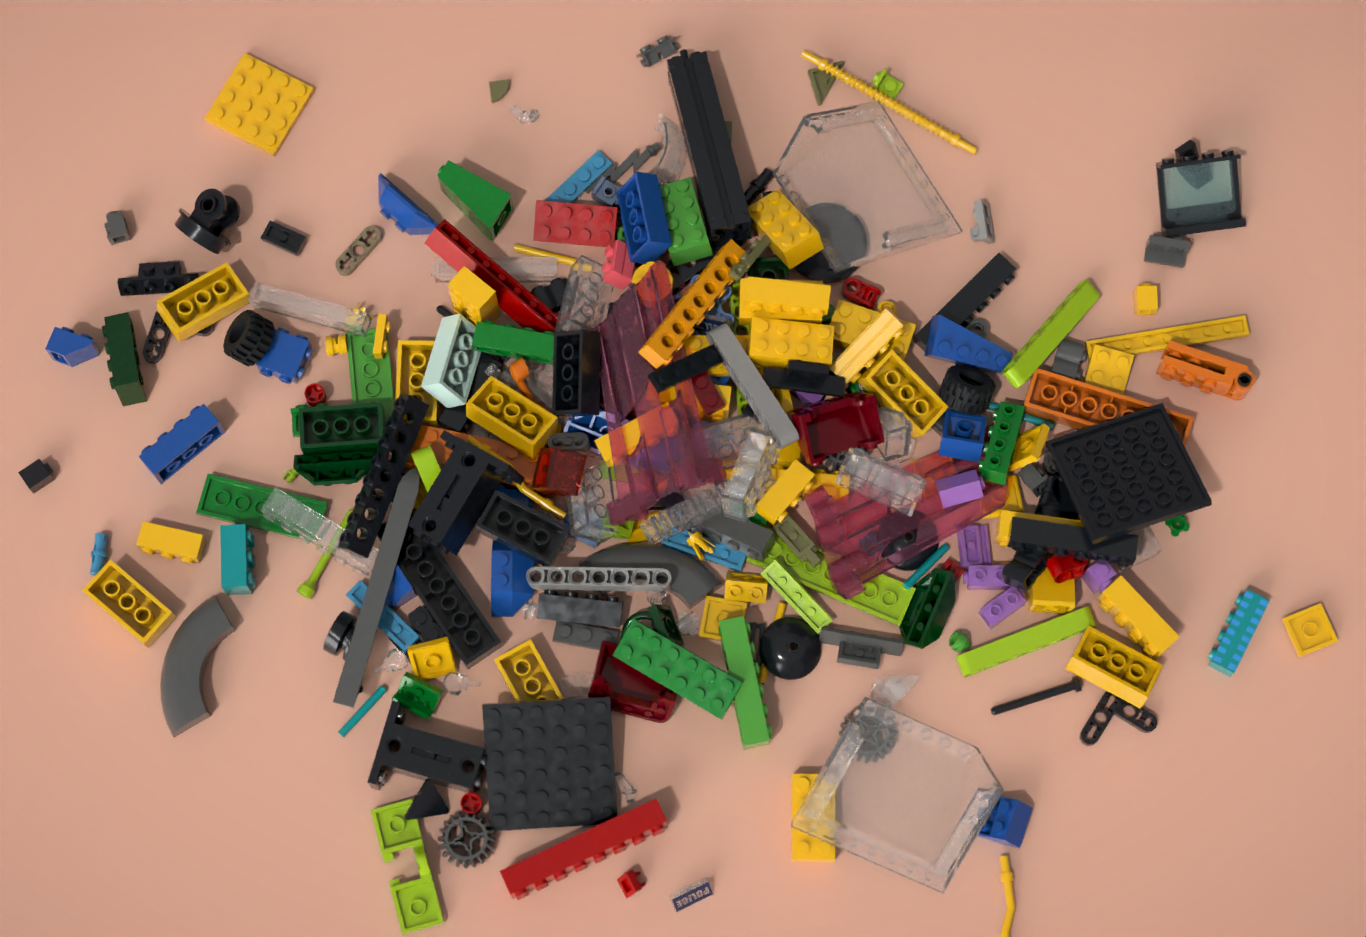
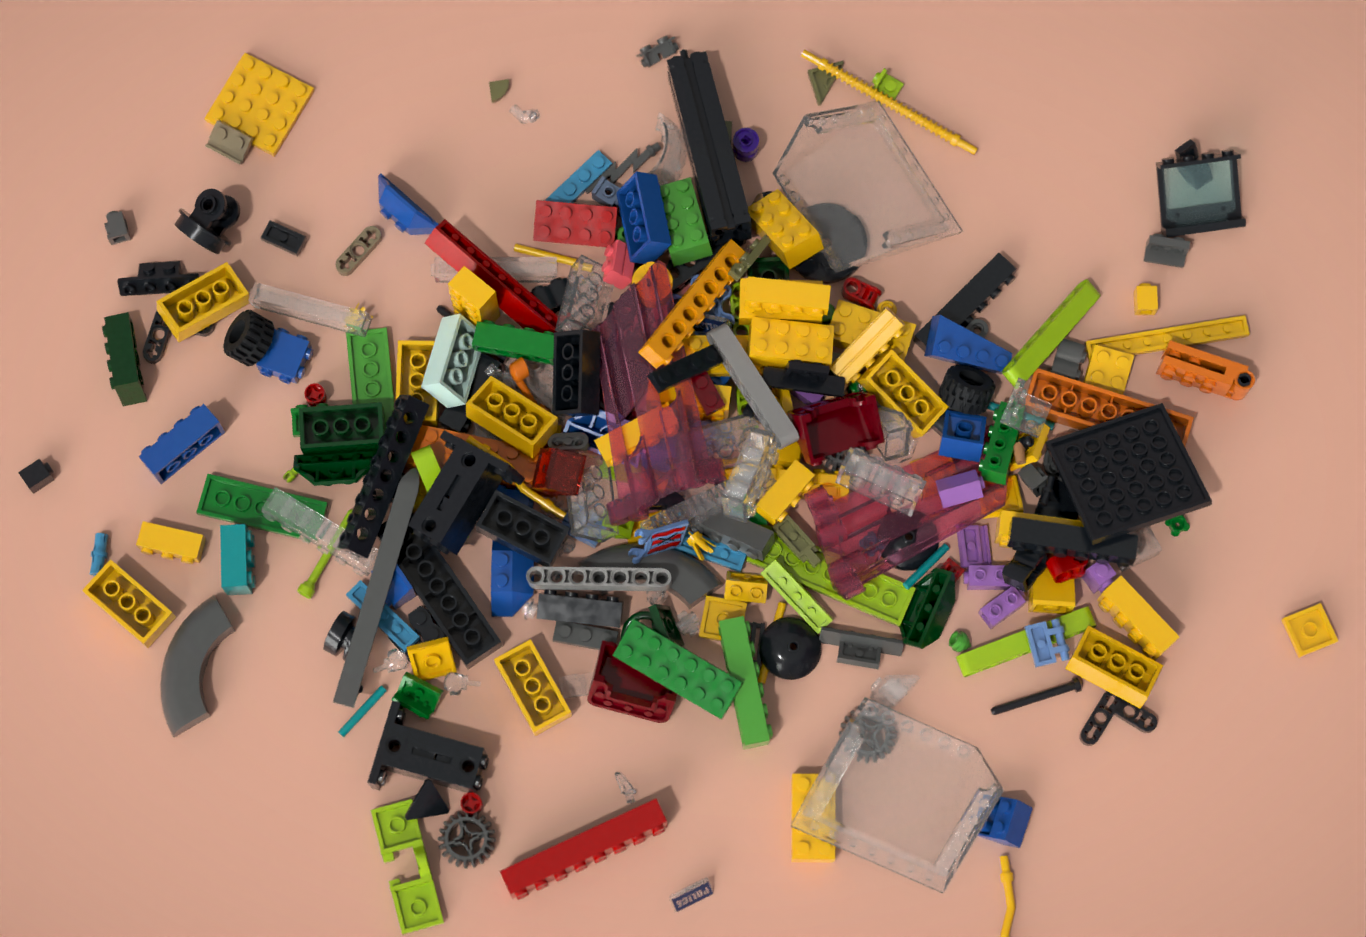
blue slope [45,327,101,367] -> none
yellow wheel [325,334,348,357] -> none
yellow plate [373,313,391,359] -> none
green slope [437,160,513,241] -> none
black plate [482,696,617,831] -> none
red tile [617,870,646,899] -> none
black pin [744,168,775,205] -> none
light grey hinge [970,200,995,244] -> none
teal brick [1207,589,1270,677] -> none
none -> dark tan plate [206,120,254,164]
none -> medium blue flag [628,519,689,564]
none -> dark purple wheel [732,128,759,162]
none -> clear bracket [1000,378,1052,438]
none -> medium nougat arm [1013,436,1034,465]
none -> medium blue plate [1024,618,1070,668]

